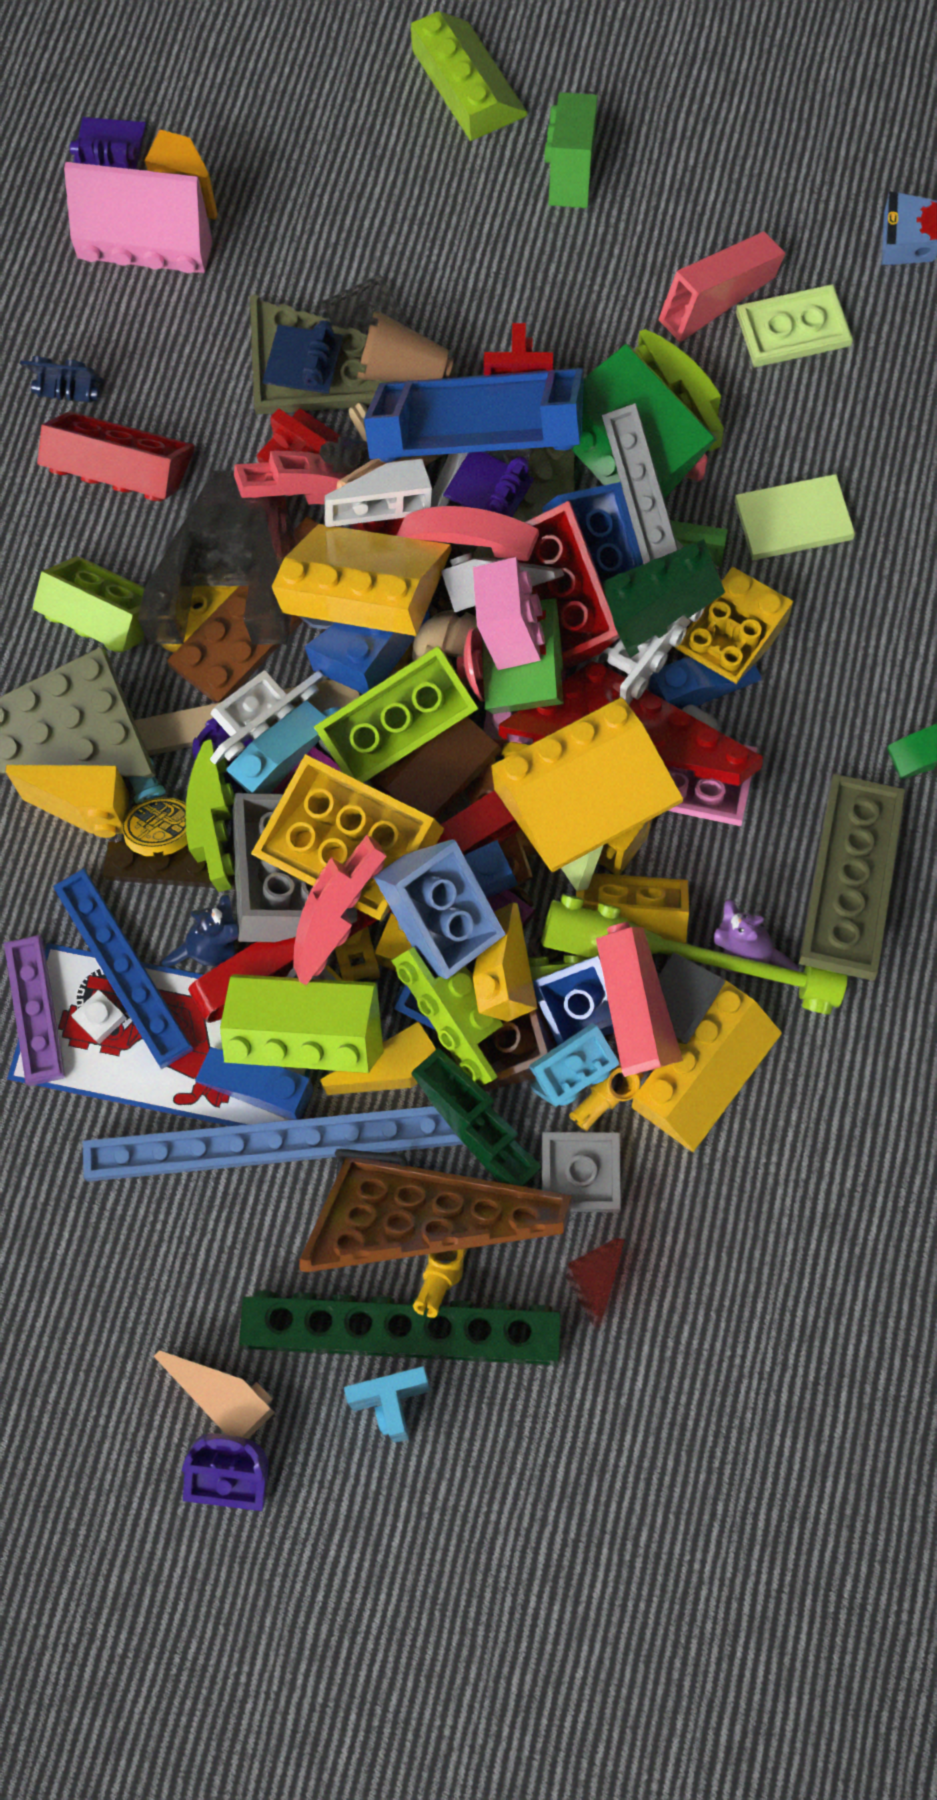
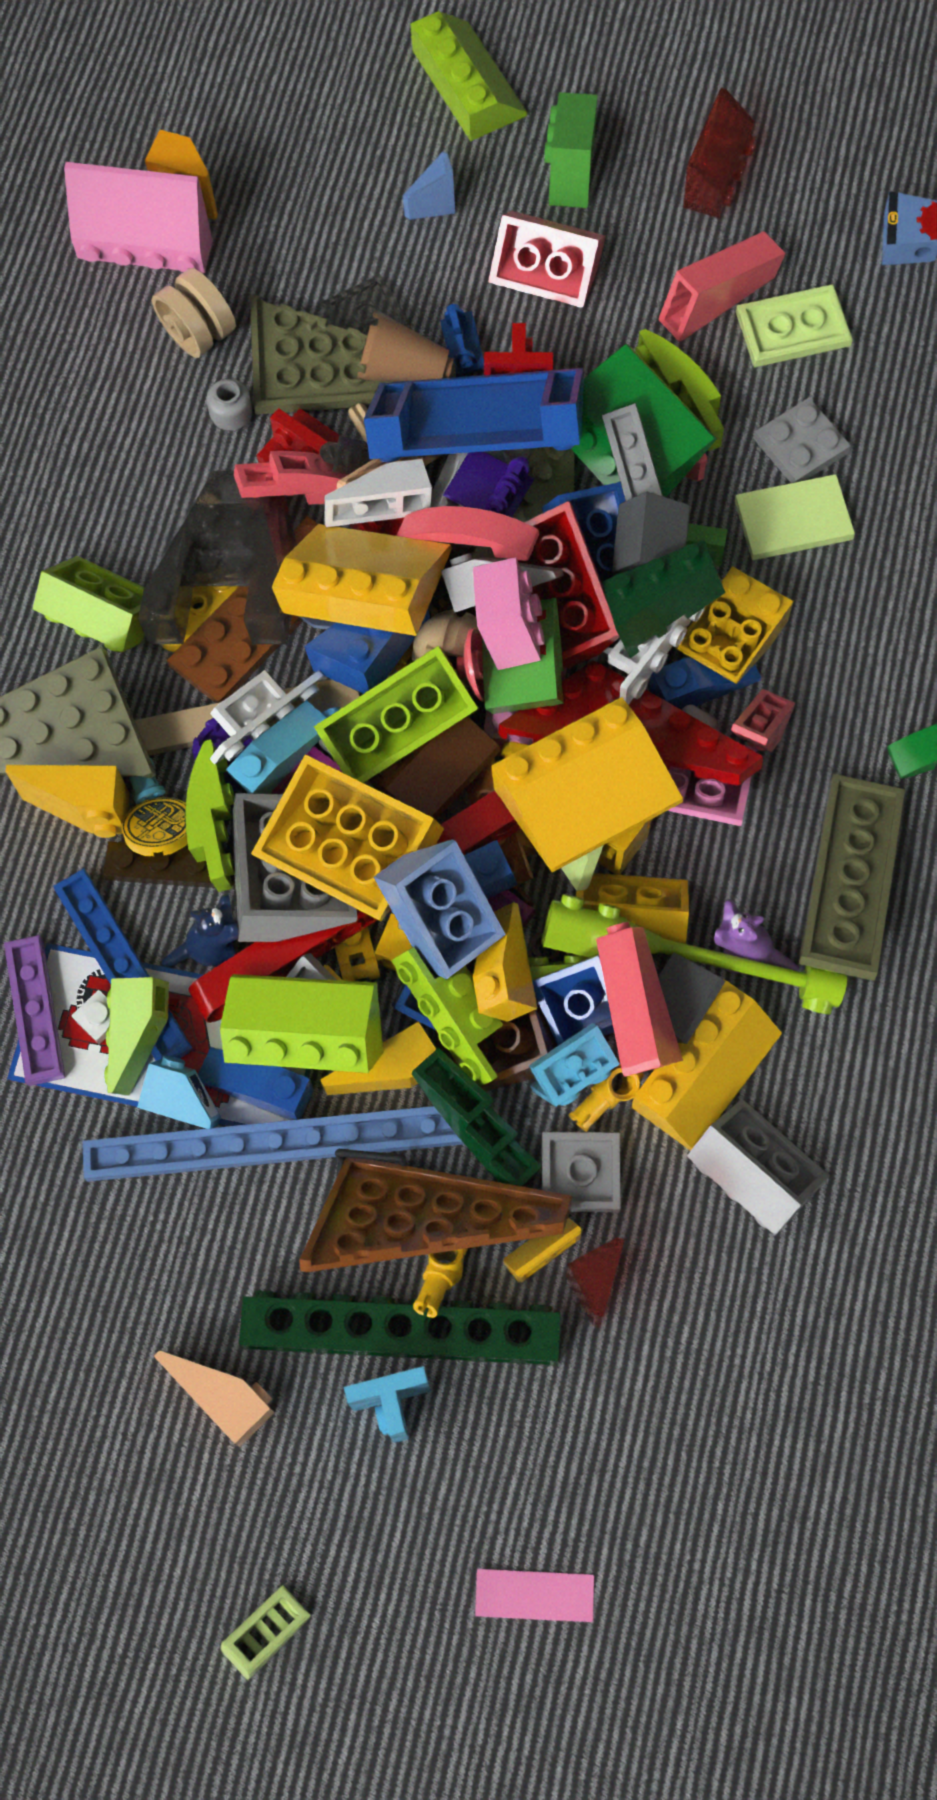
dark blue hinge [20,356,104,403] -> none
slope [37,411,195,501] -> none
dark purple hinge [70,117,146,170] -> none
dark purple slope [182,1433,268,1511] -> none
dark blue hinge [262,320,343,394] -> none
coral slope [294,835,386,985] -> none
none -> lime slope [104,977,169,1096]
none -> medium azure slope [137,1056,221,1129]
none -> tan wheel [152,268,236,358]
none -> light grey head [206,379,253,431]
none -> yellowish green slope [221,1585,311,1680]
none -> medium blue slope [403,151,455,220]
none -> blue hinge [440,304,484,377]
none -> bright pink sticker [475,1569,594,1622]
none -> coral slope [488,211,606,307]
none -> yellow slope [503,1218,582,1283]
none -> dark grey slope [612,492,691,575]
none -> clear red slope [683,88,758,219]
none -> light grey slope [687,1099,830,1235]
none -> coral slope [731,689,795,752]
none -> light grey plate [753,398,851,483]

